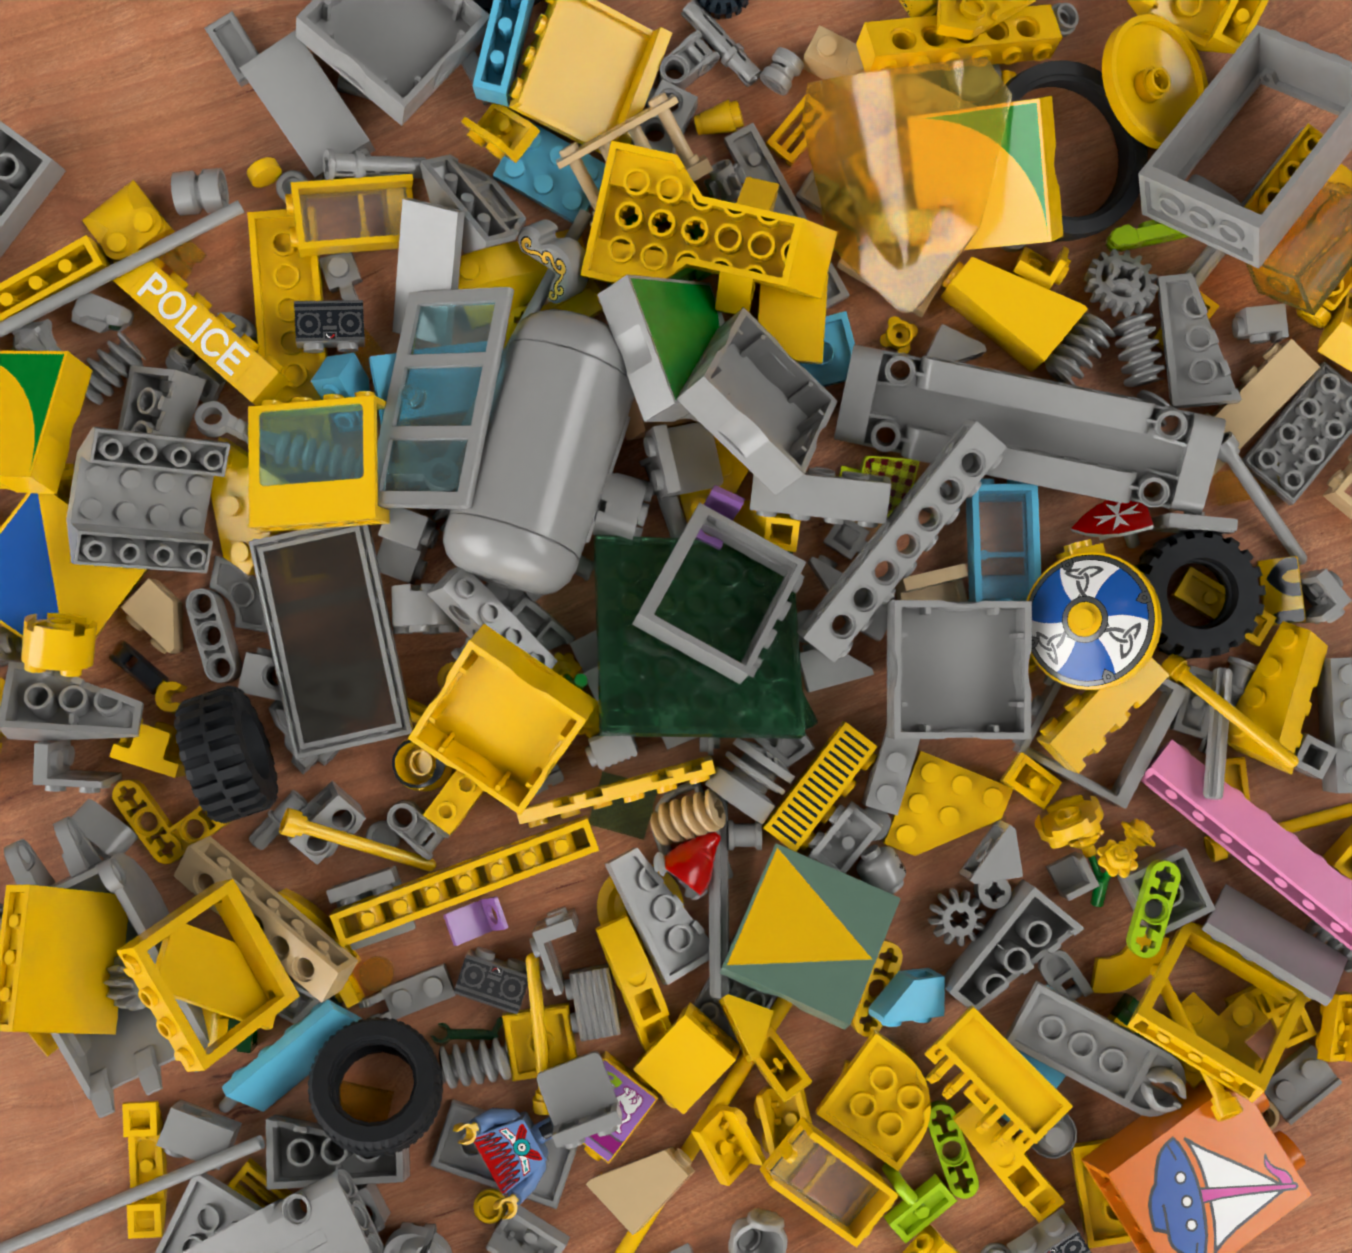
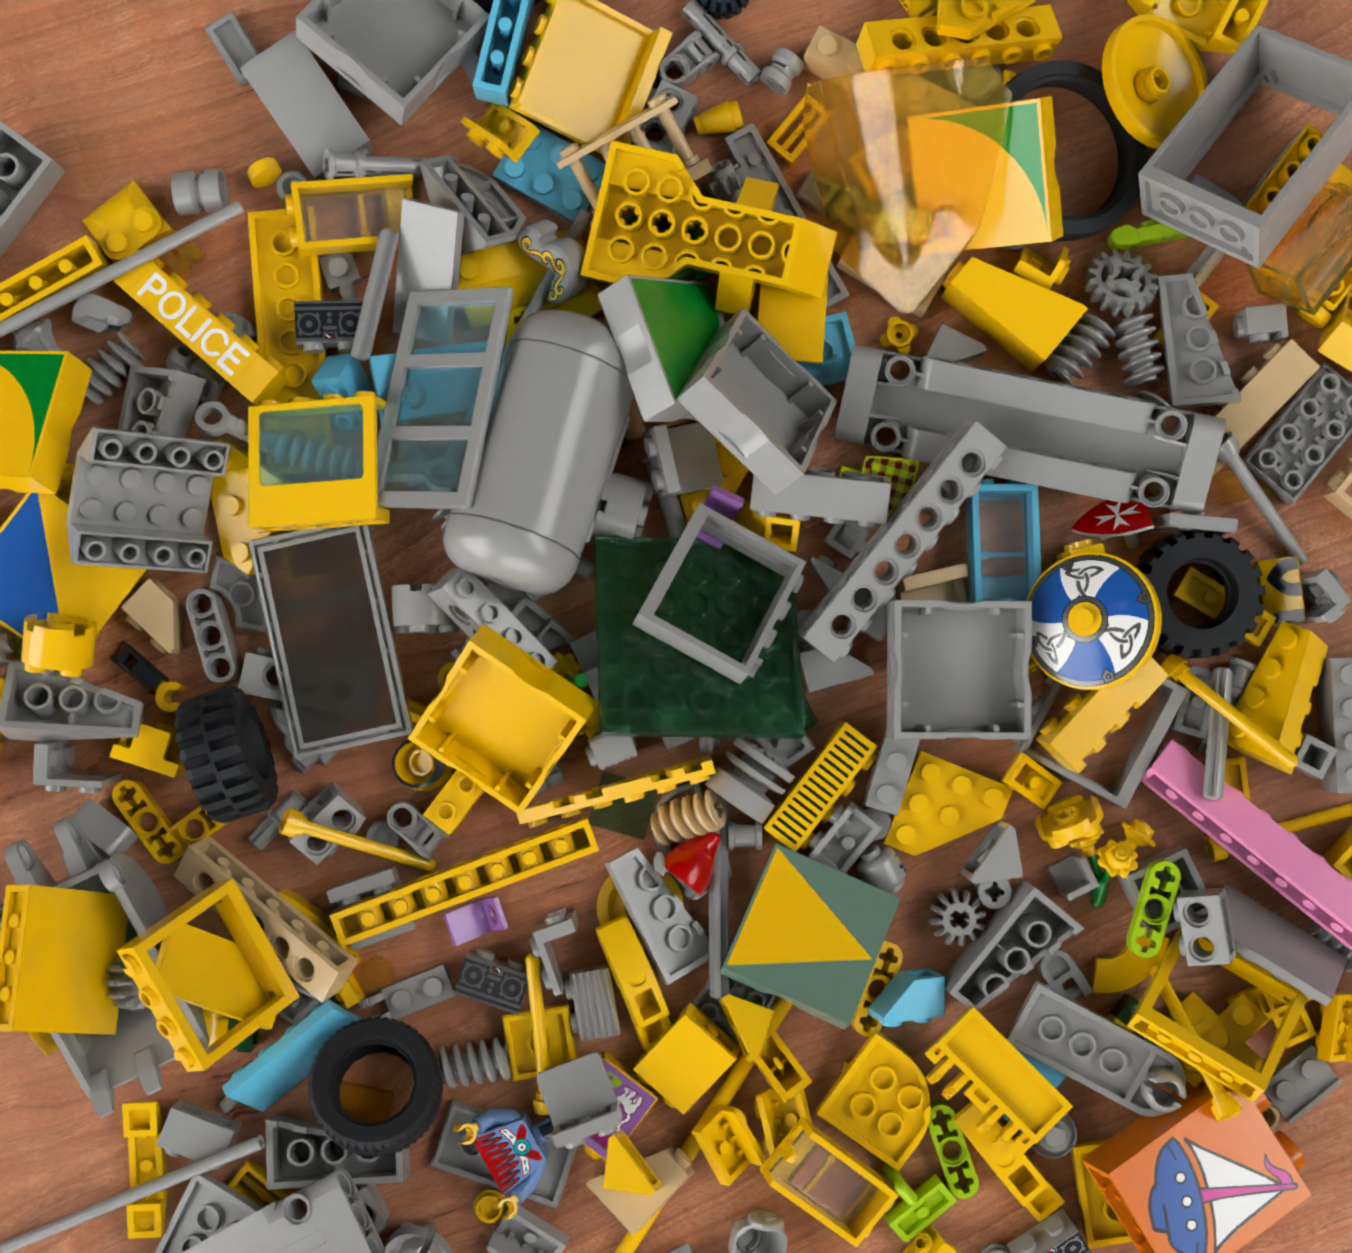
light grey brick [377,508,439,585] -> none
clear green piece [431,1017,503,1046] -> none
light grey plate [1052,3,1079,37] -> none
none -> light grey axle [351,229,399,361]
none -> yellow slope [603,1129,663,1196]
none -> light grey brick [1173,887,1236,966]

